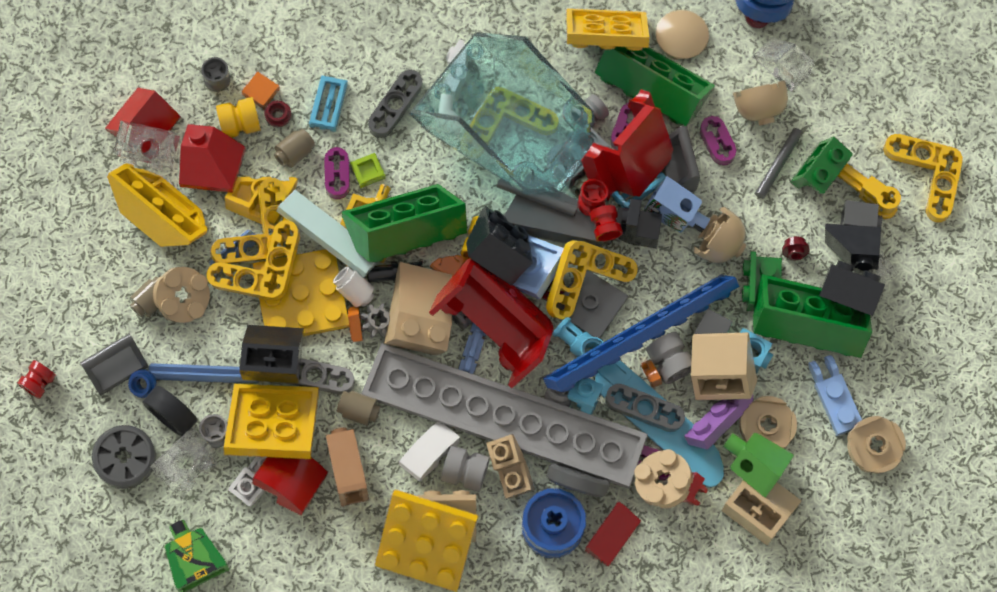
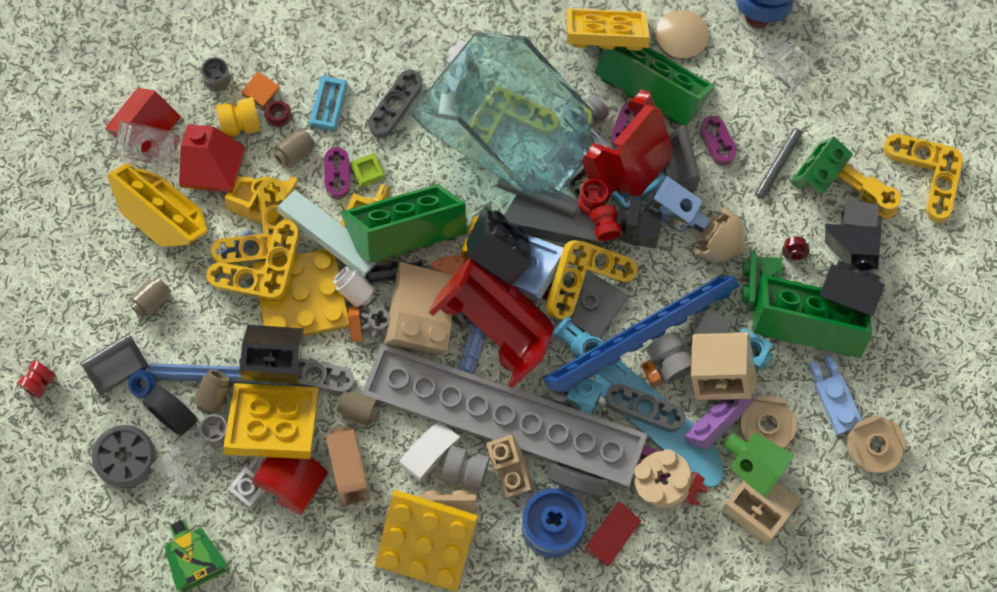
tan plate [153,267,210,323] -> none
tan cylinder [733,81,788,126] -> none
none -> dark tan brick [193,370,230,414]

